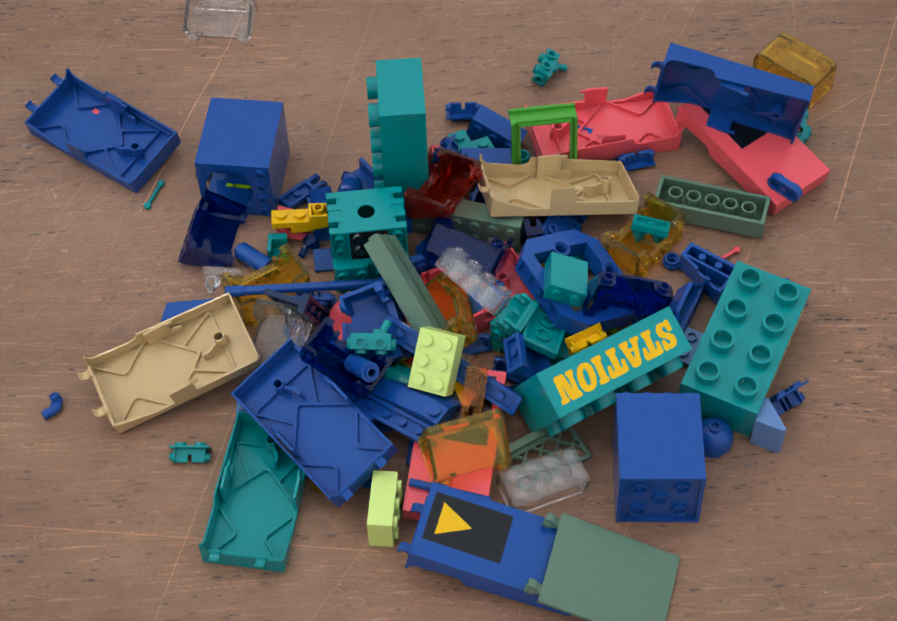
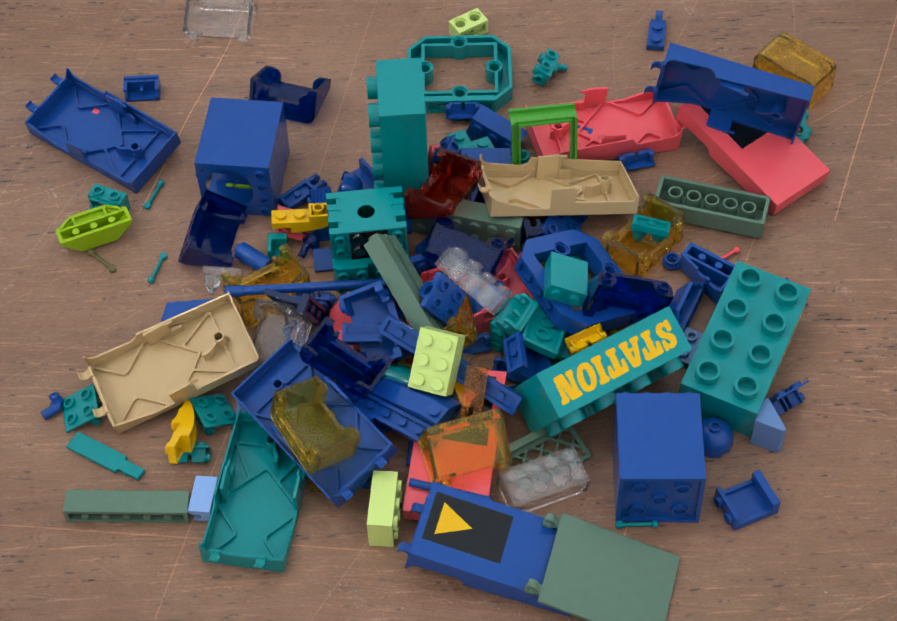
blue brick [344,354,380,382] -> none
teal brick [347,319,396,355] -> none
blue plate [767,173,803,202] -> none
none -> lime wedge [55,205,133,252]
none -> teal hinge [62,383,102,433]
none -> sand green brick [63,489,191,524]
none -> teal piece [66,431,145,481]
none -> teal window [87,183,131,211]
none -> olive hinge [88,249,117,273]
none -> blue hinge [123,75,161,102]
none -> teal hinge [148,252,167,283]
none -> yellow slope [165,400,197,464]
none -> light blue hinge [187,476,218,521]
none -> teal hinge [188,393,236,435]
none -> clear blue windscreen [249,65,331,124]
none -> clear yellow windscreen [270,375,361,474]
none -> teal panel [408,35,512,114]
none -> blue plate [419,272,467,327]
none -> yellowish green brick [449,8,488,36]
none -> teal hinge [615,520,659,529]
none -> blue hinge [646,10,667,51]
none -> blue panel [713,470,781,531]

